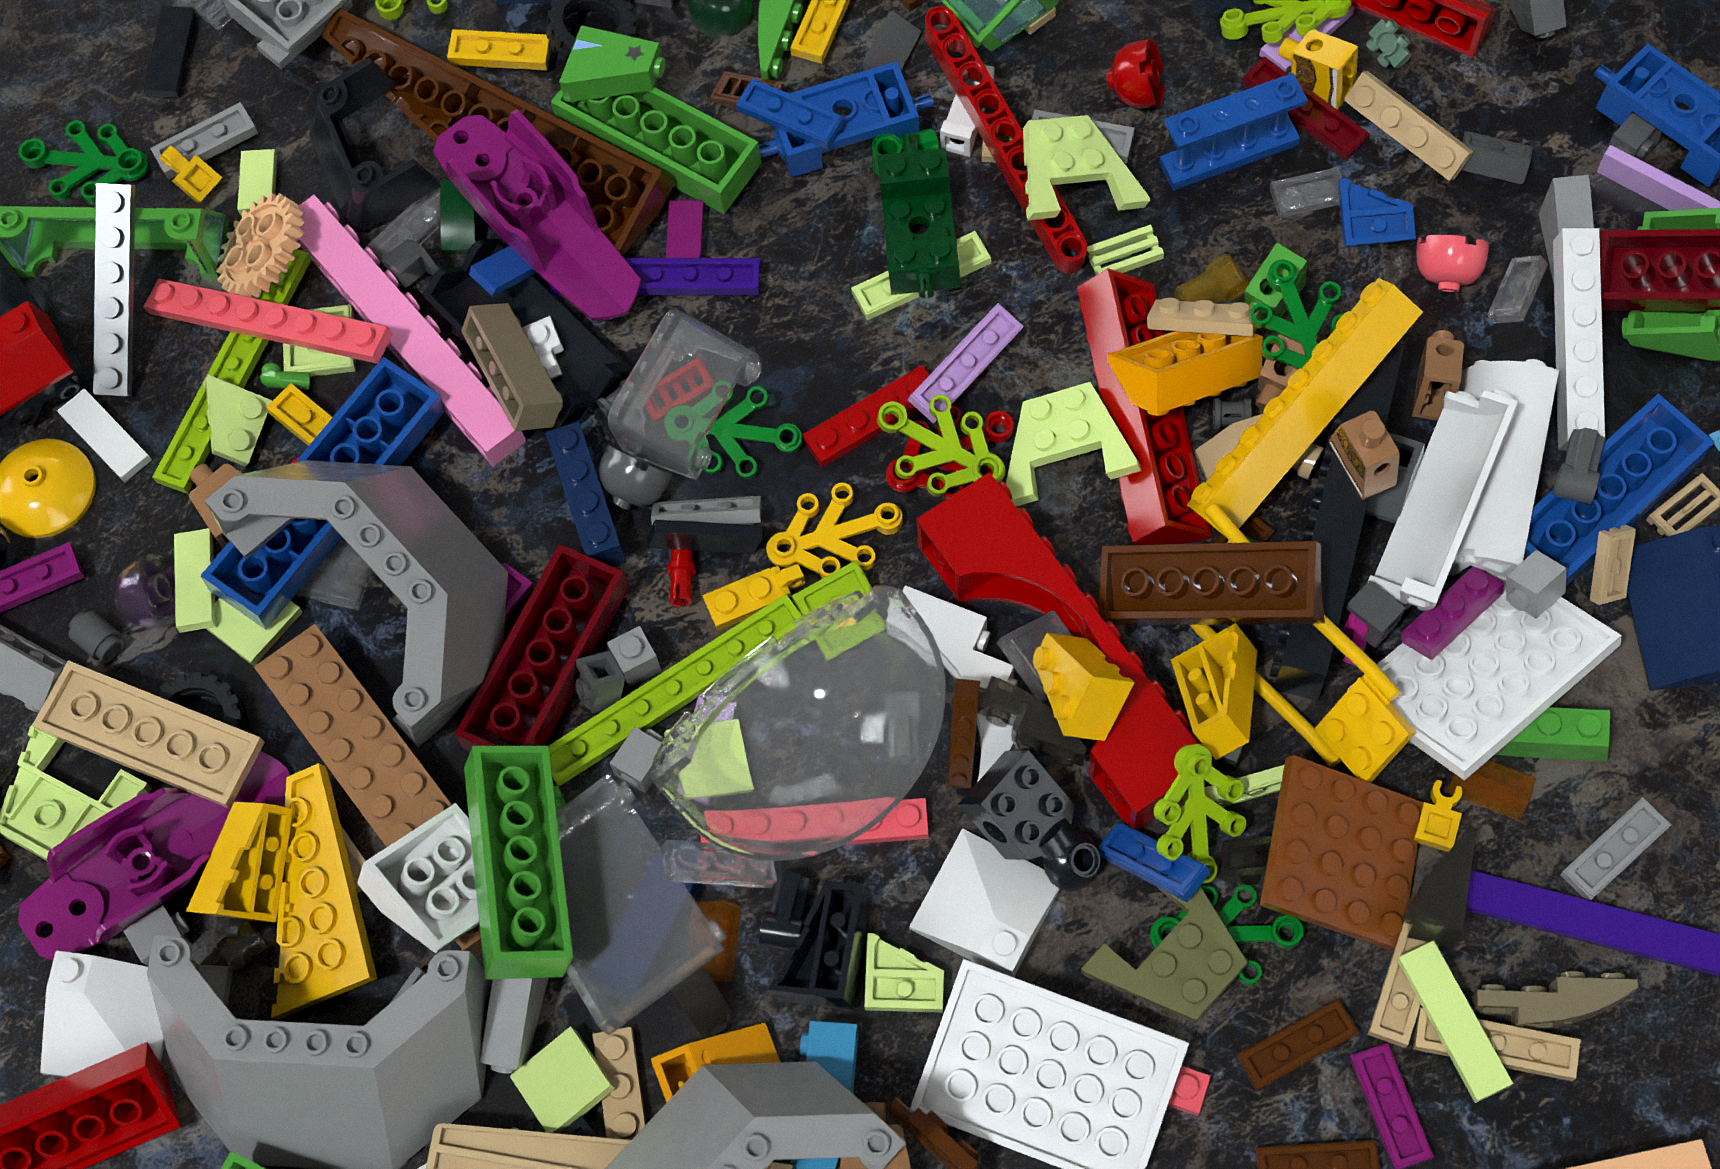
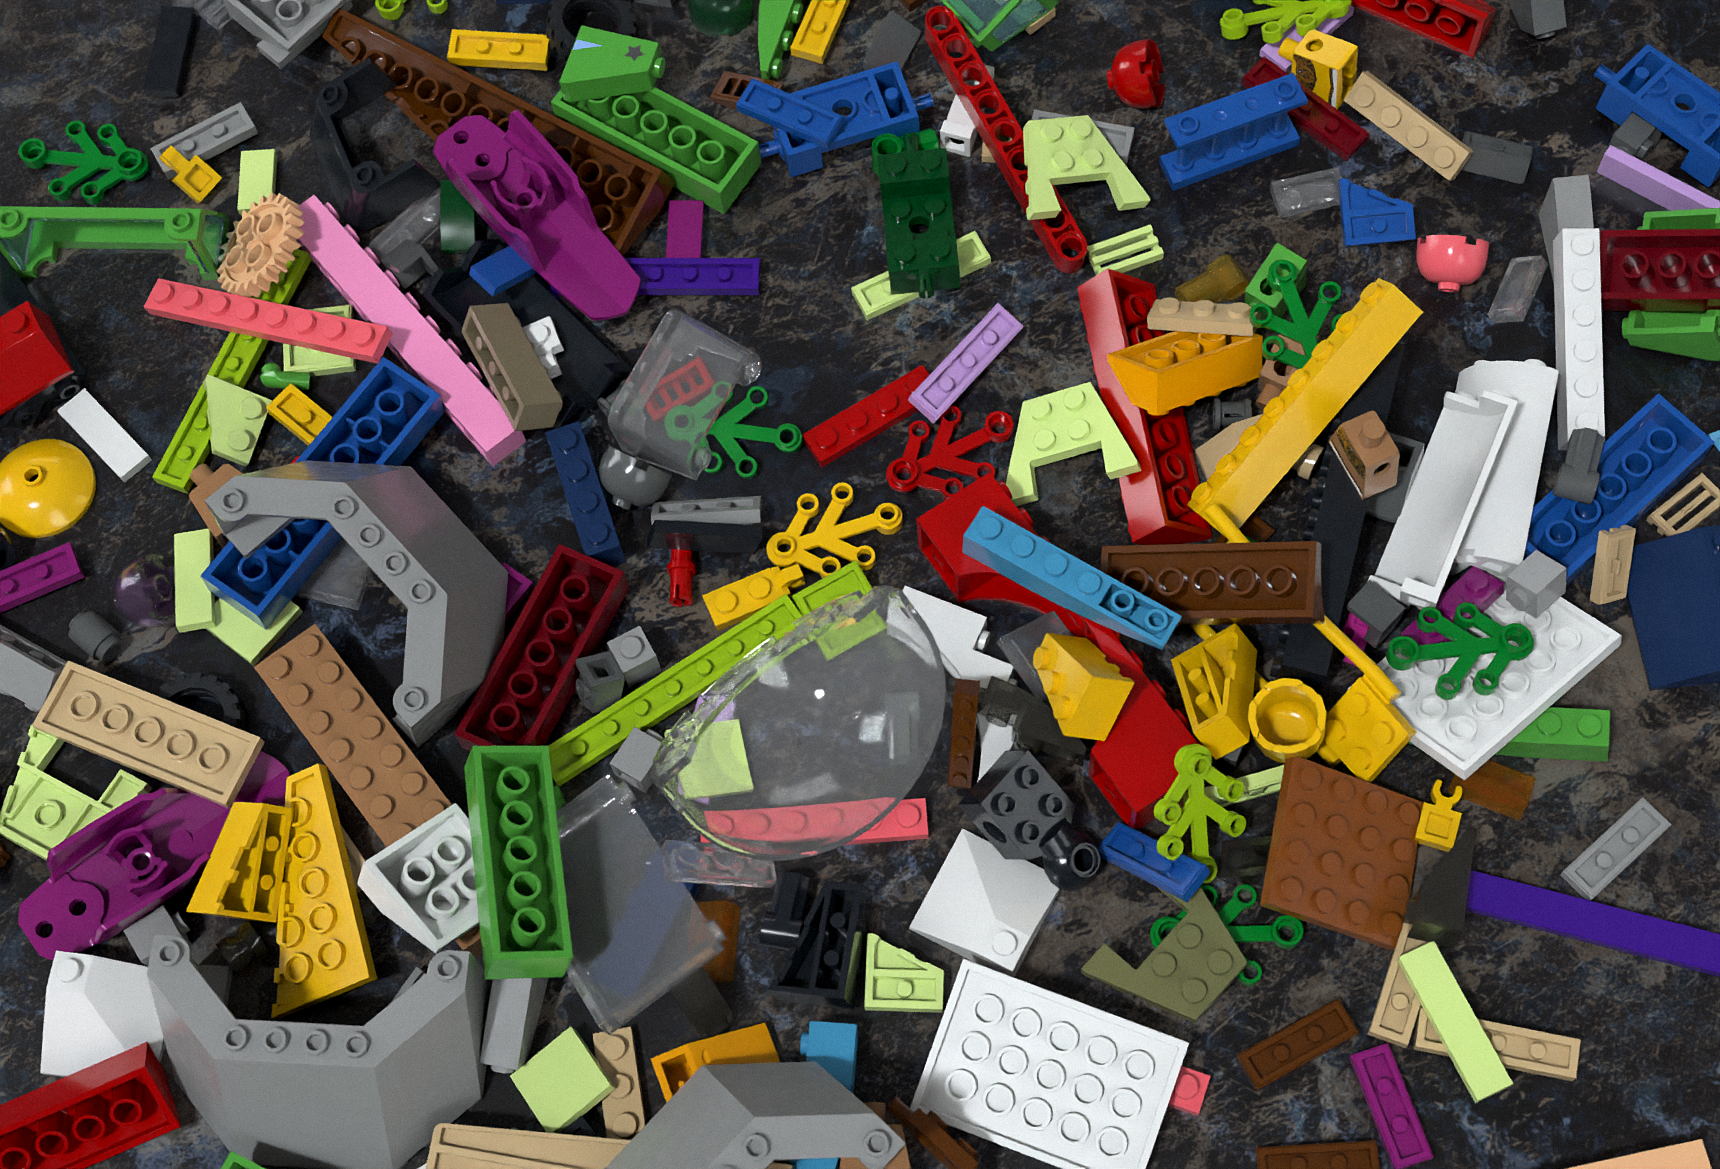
plate [93,183,135,396] -> none
lime plant [877,394,1005,497] -> none
sand green piece [1366,19,1412,68] -> none
medium nougat torso [1412,330,1464,421] -> none
dark tan slope [1470,971,1638,1030] -> none
none -> dark azure slope [962,506,1182,650]
none -> yellow cylinder [1248,678,1326,763]
none -> green plant [1386,602,1534,700]

